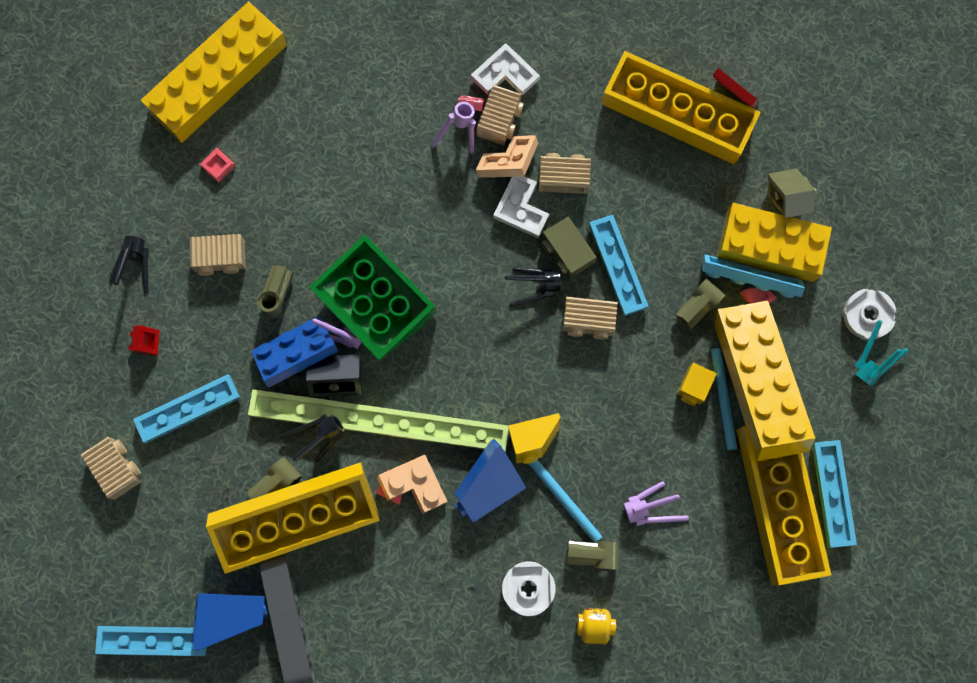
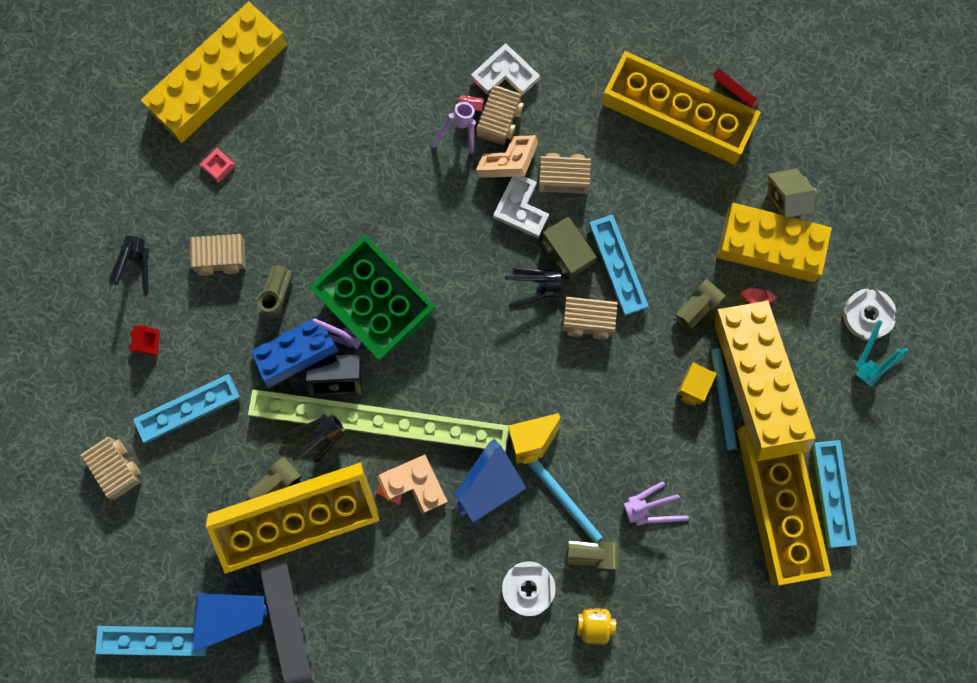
medium azure plate [702,254,805,298] -> none

